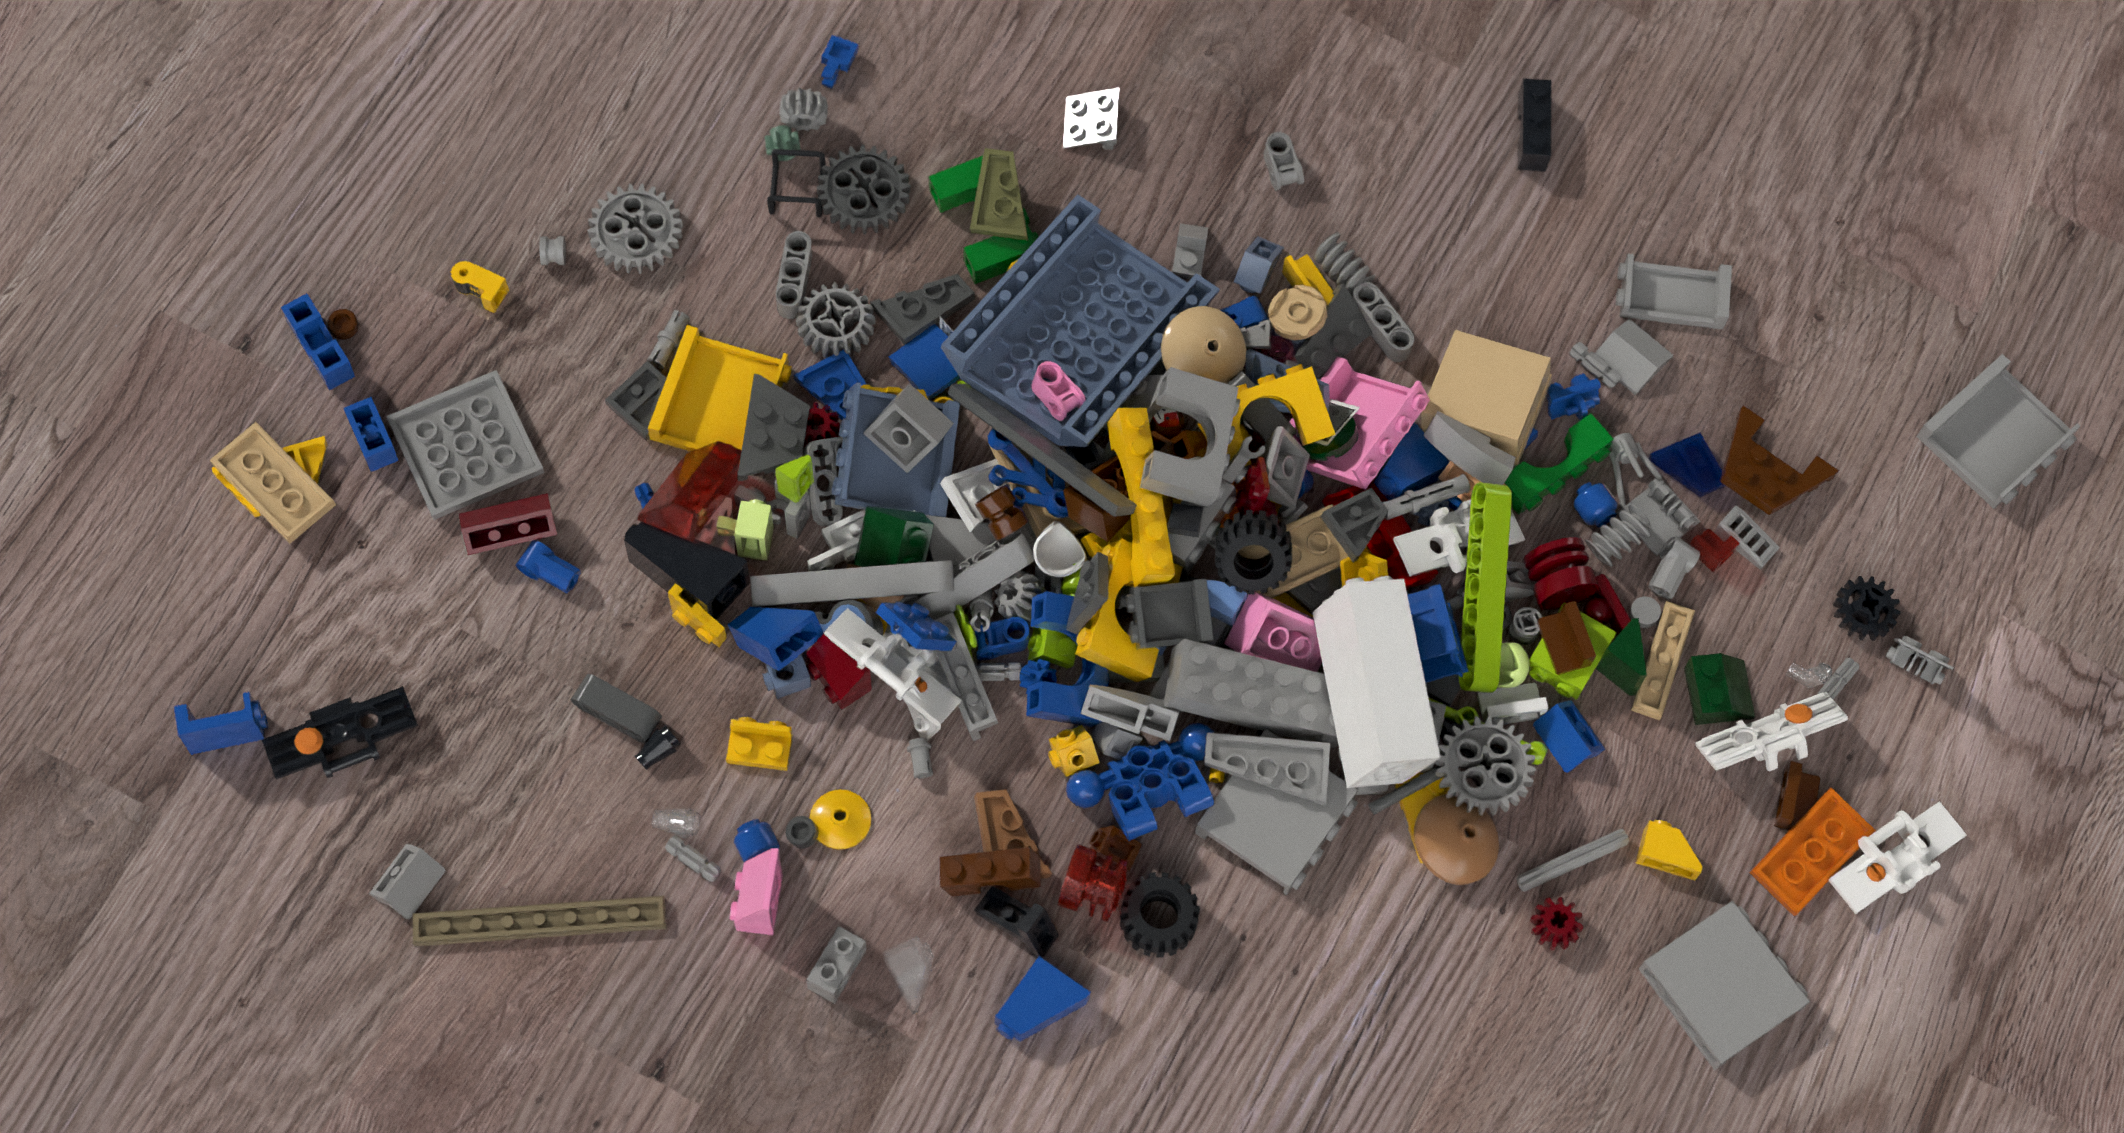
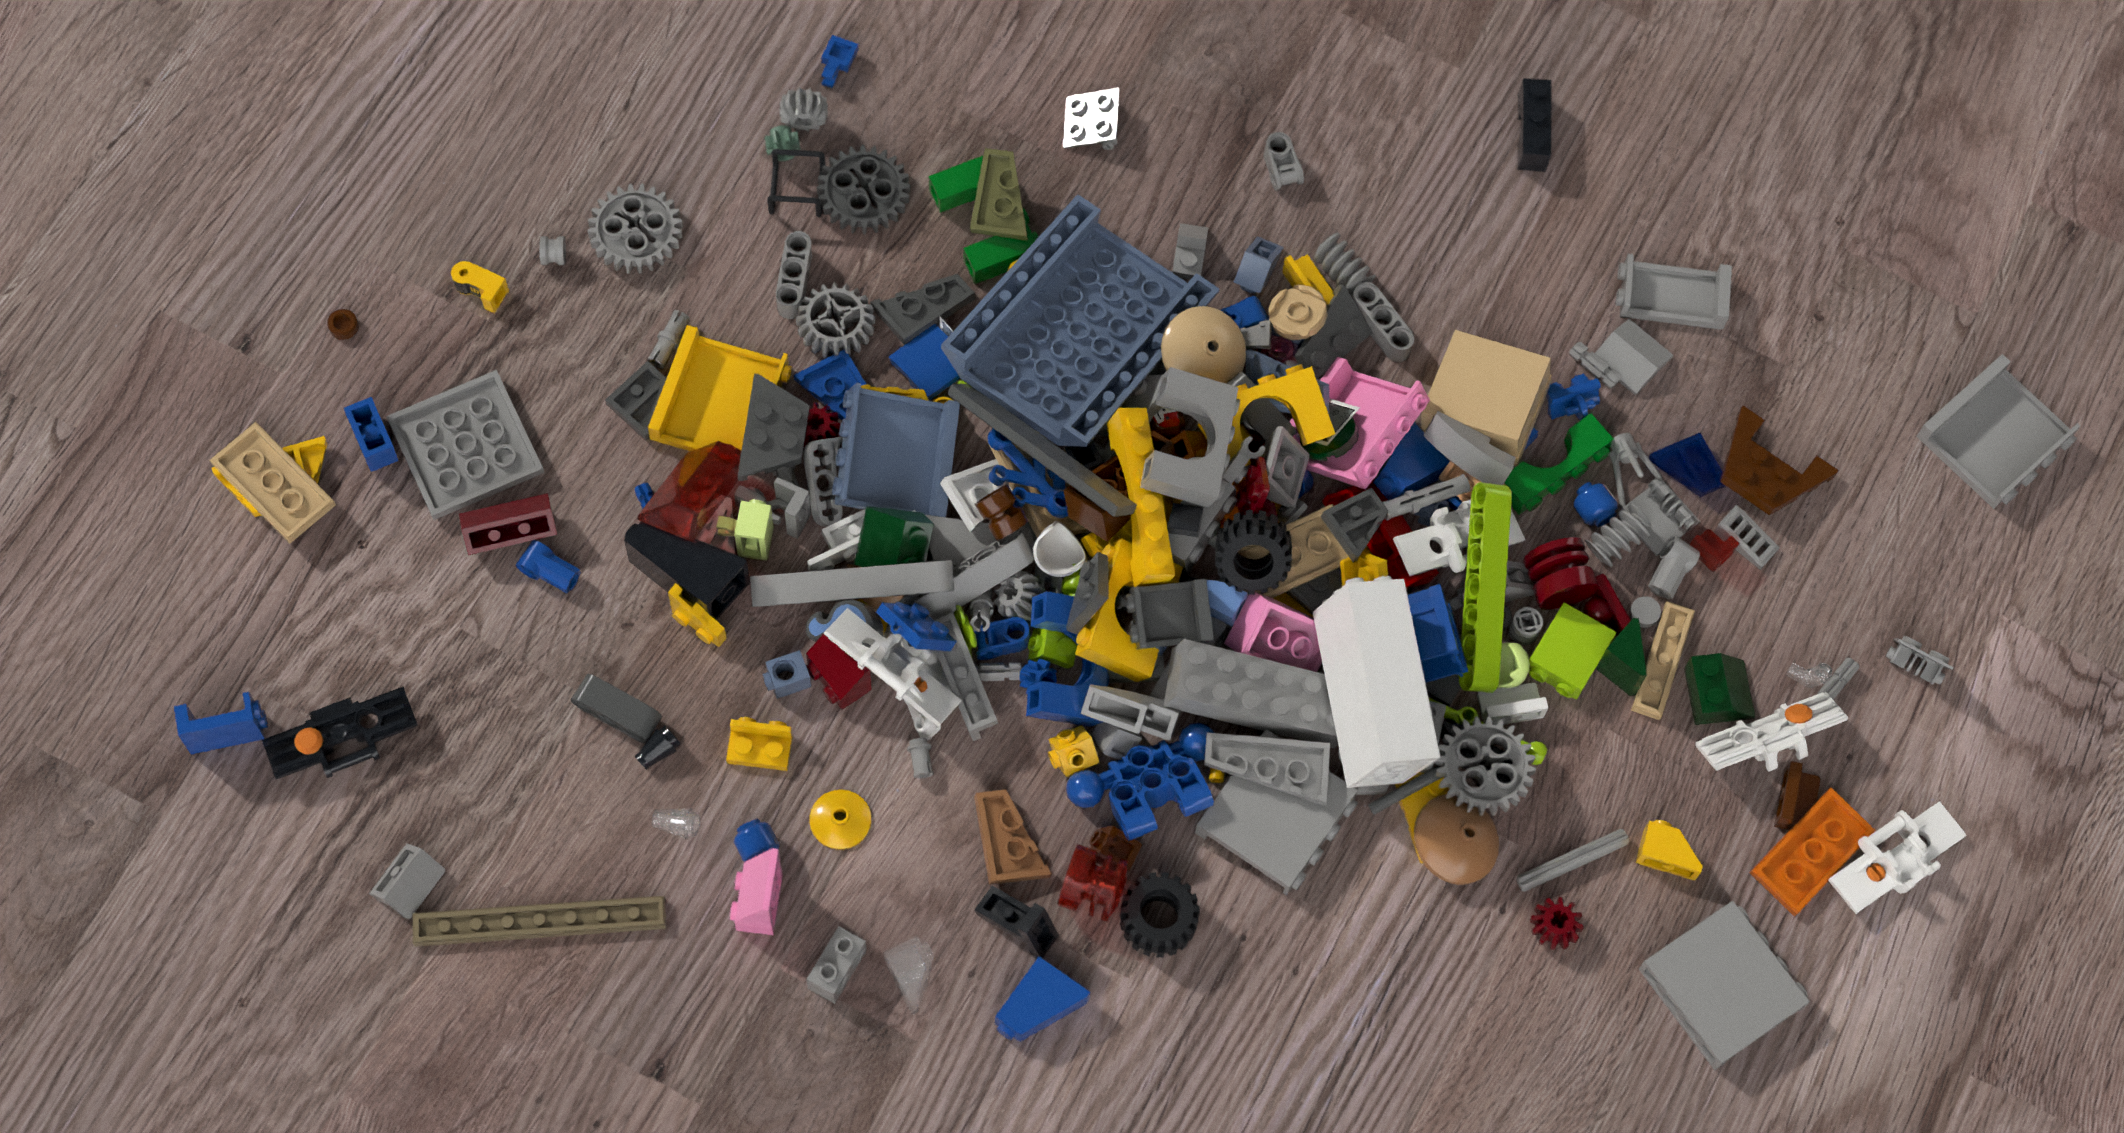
blue arch [281,293,355,391] -> none
light grey axle [665,836,721,882] -> none
blue slope [727,607,824,671] -> none
lime slope [775,455,814,503] -> none
dark grey tile [786,816,818,849] -> none
light grey slope [863,383,954,473] -> none
reddish brown arch [940,847,1041,896] -> none
bright pink piece [1031,361,1086,421] -> none
blue panel [1533,700,1606,773] -> none
reddish brown panel [1537,601,1596,675] -> none
black gear [1833,576,1901,641] -> none

